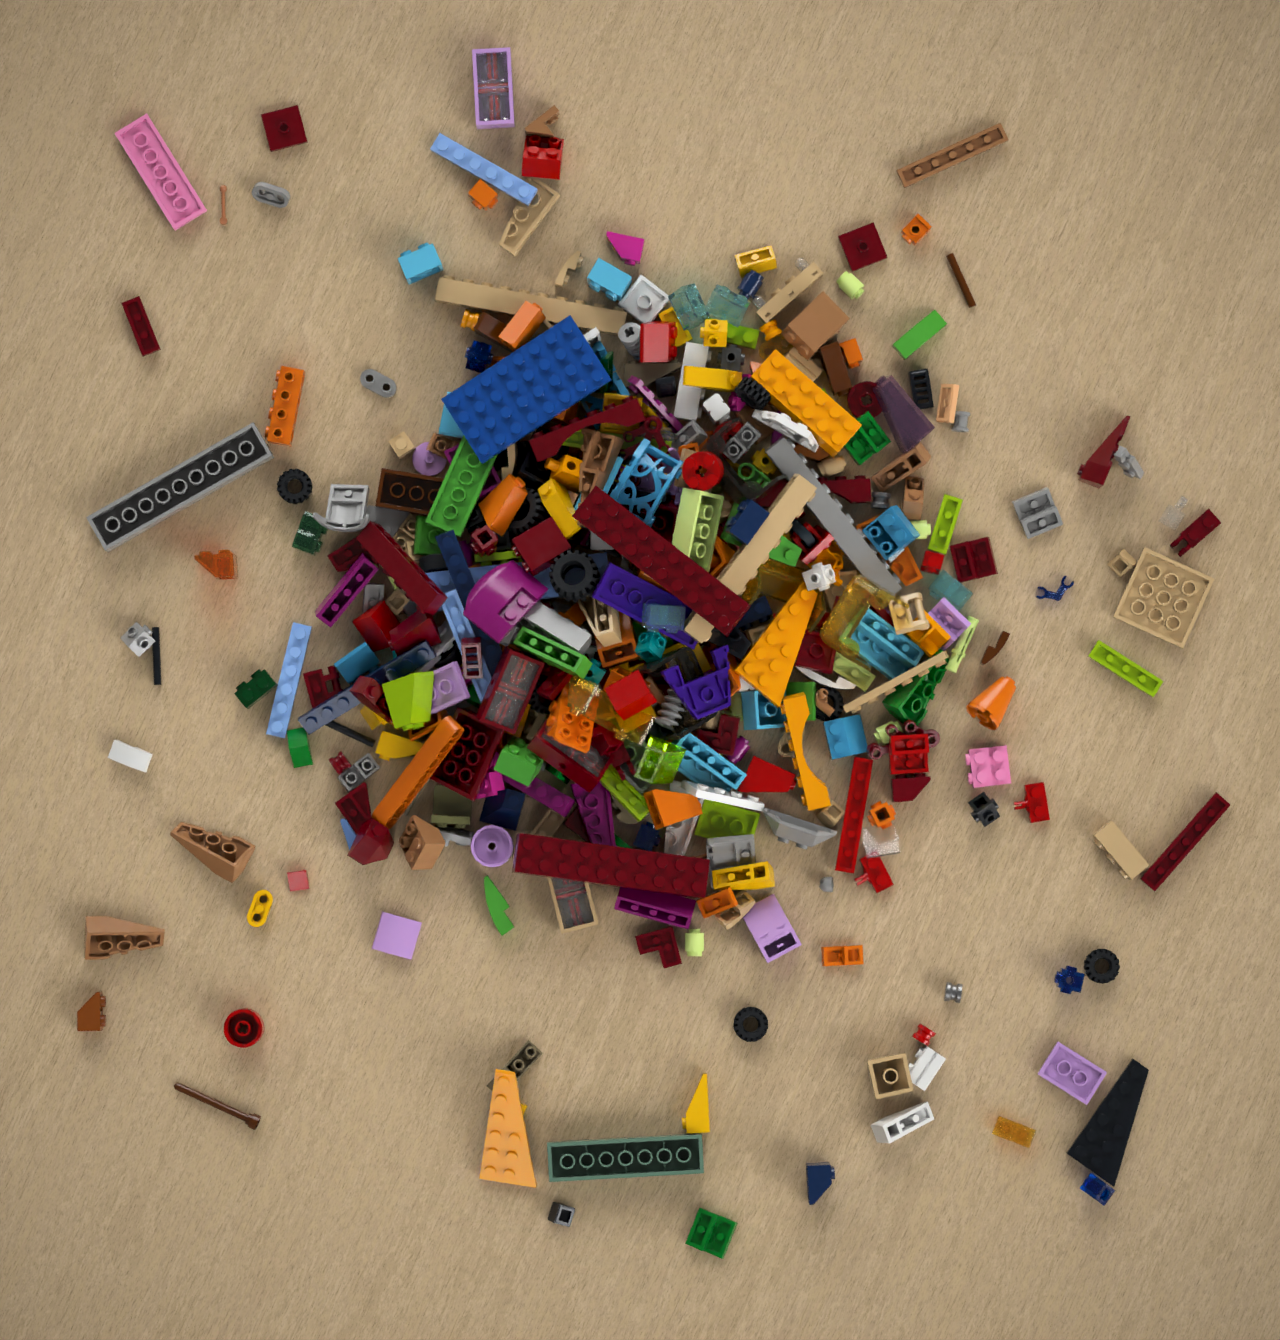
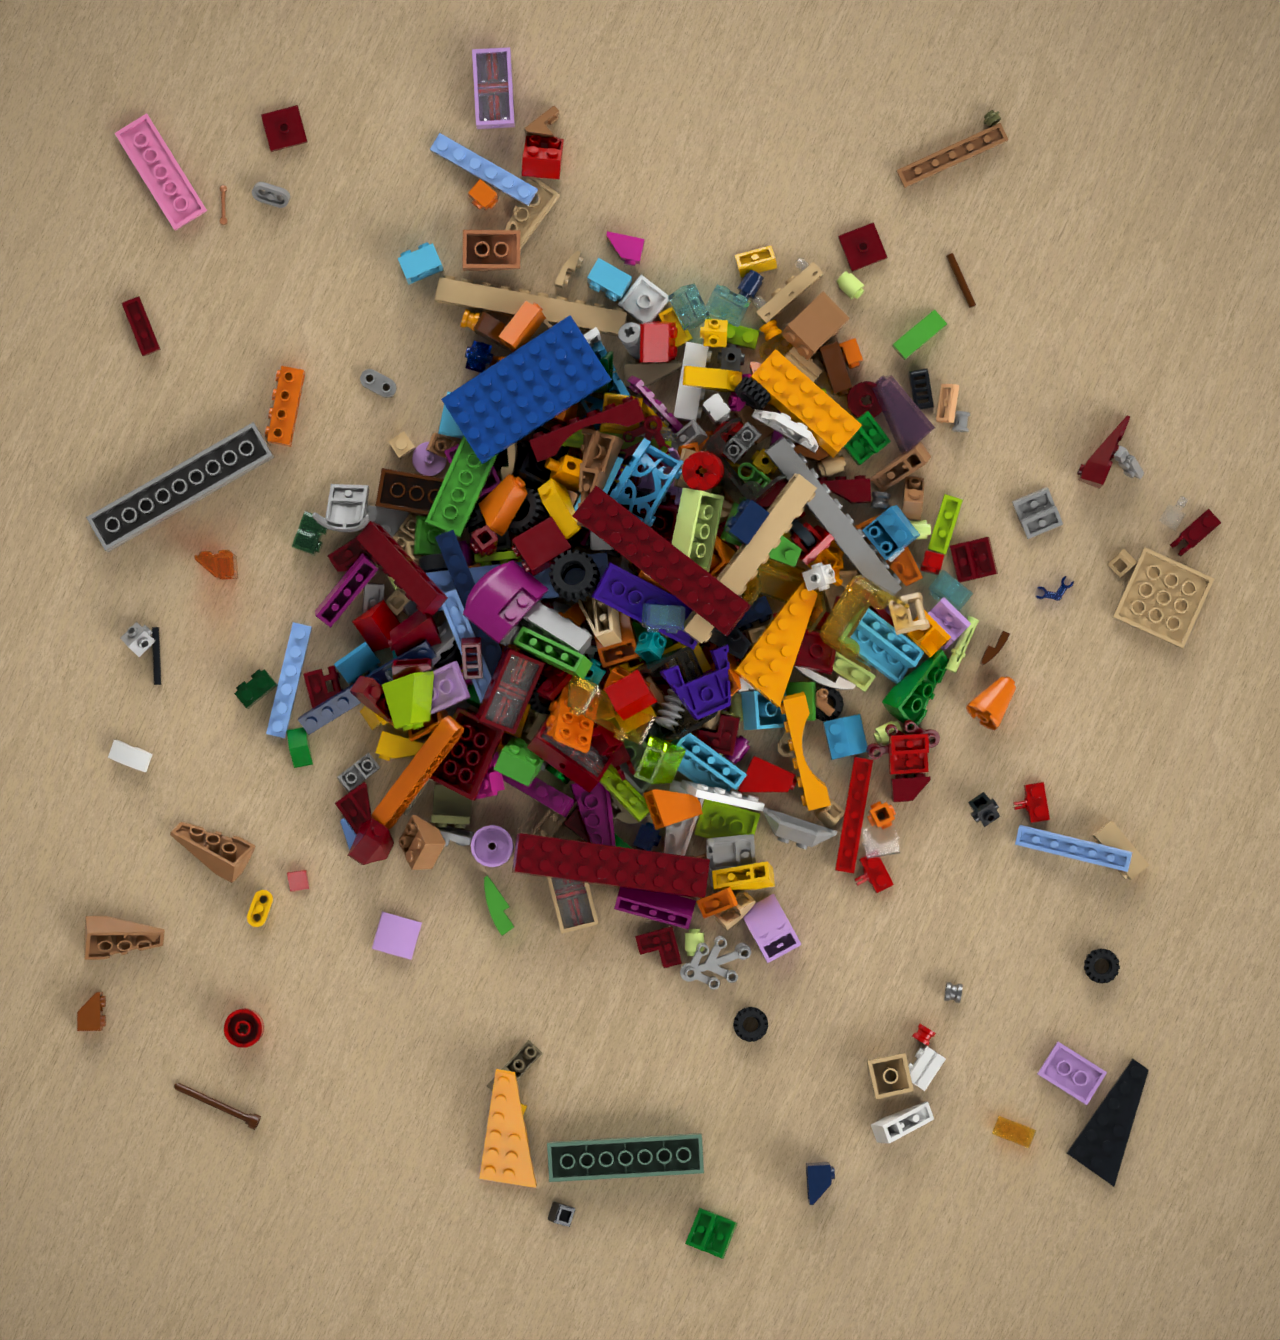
black tyre [277,469,313,504] -> none
black bar [325,721,376,748] -> none
dark red wheel [328,751,352,775] -> none
dark blue slope [479,788,526,831] -> none
black slope [655,376,676,398] -> none
yellow slope [682,1073,710,1134] -> none
light grey hinge [819,877,834,892] -> none
orange slope [821,945,864,966] -> none
tan plate [843,650,949,714] -> none
orange brick [901,214,932,246] -> none
bright pink plate [965,745,1011,788] -> none
clear blue brick [1054,966,1085,994] -> none
clear blue brick [1080,1173,1116,1206] -> none
lime plate [1088,640,1164,698] -> none
dark red plate [1140,792,1230,892] -> none
none -> dark red slope [392,658,432,680]
none -> nougat slope [463,230,521,271]
none -> light grey plant [680,936,751,990]
none -> olive plate [984,110,1001,128]
none -> light blue plate [1015,825,1133,872]

